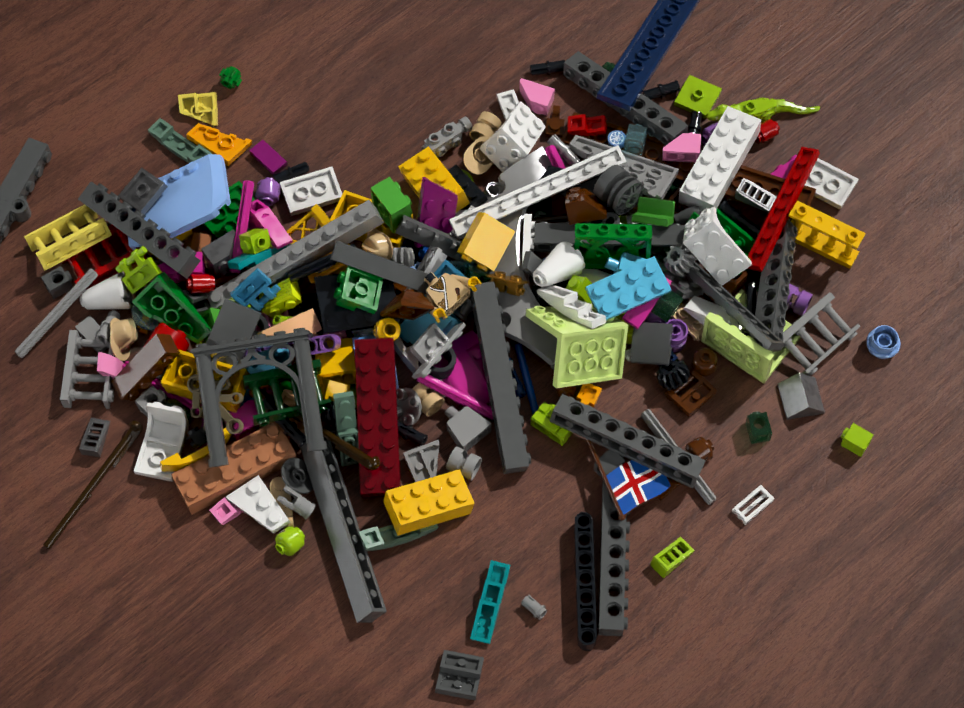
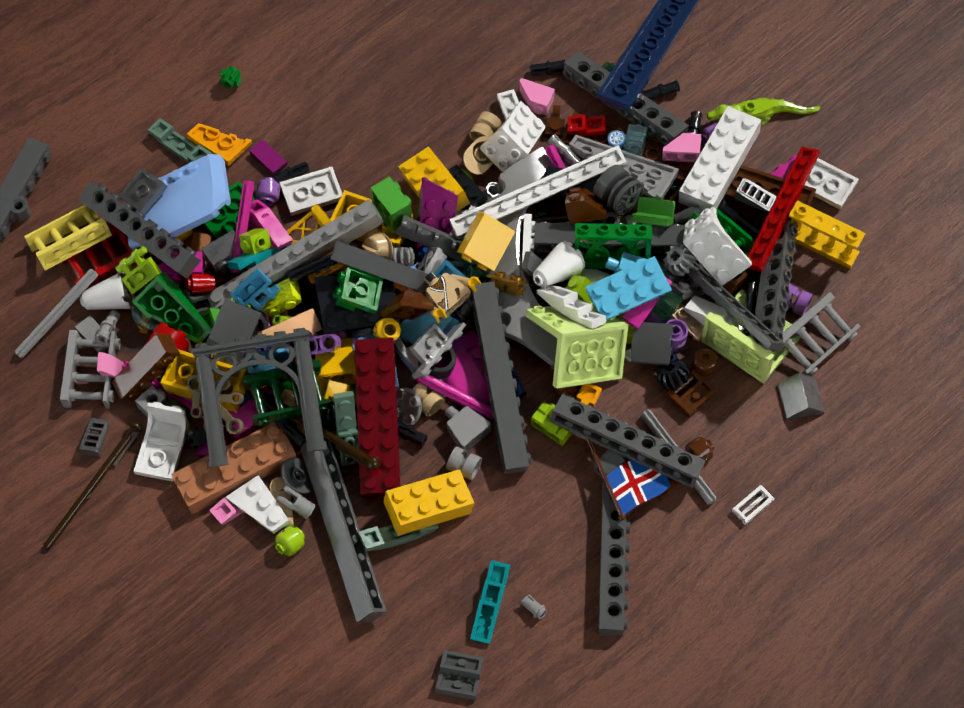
dark grey brick [41,266,73,299] -> none
tan piece [110,318,138,361] -> none
yellow slope [160,428,232,472] -> none
light yellow slope [178,92,218,126] -> none
light grey wing [403,440,439,482] -> none
light grey brick [421,116,473,157] -> none
blue bar [514,343,539,415] -> none
black beam [574,512,597,651] -> none
lime slope [650,537,695,578] -> none
lime plate [674,75,722,119] -> none
clear green brick [745,411,772,444] -> none
red brick [755,119,780,144] -> none
lime brick [841,423,874,457] -> none
light blue piece [866,325,901,359] -> none

